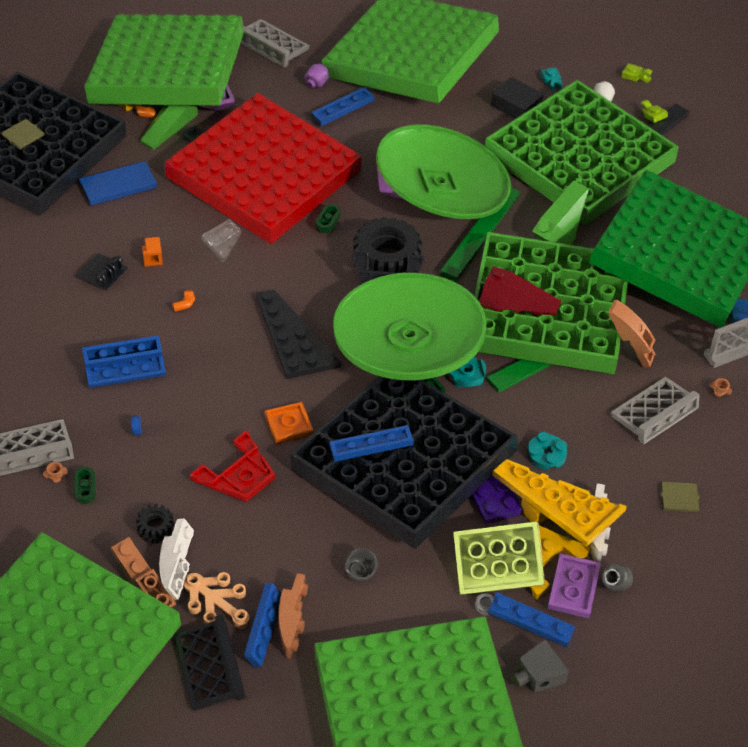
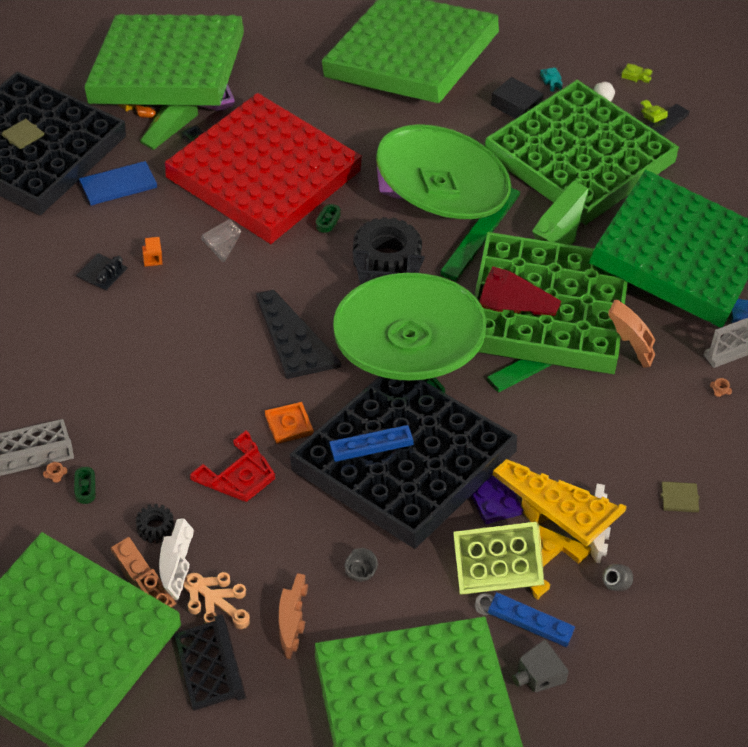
blue brick [82,335,166,389] -> none
blue tile [131,416,142,436] -> none
orange arm [172,290,195,312] -> none
light grey fence [240,19,309,68] -> none
blue plate [244,583,281,668] -> none
medium lavender head [305,64,329,88] -> none
blue plate [311,87,374,126] -> none
teal plate [448,356,486,388] -> none
teal plate [527,432,567,470] -> none
medium lavender plate [548,554,601,619] -> none
light grey fence [611,377,700,445] -> none

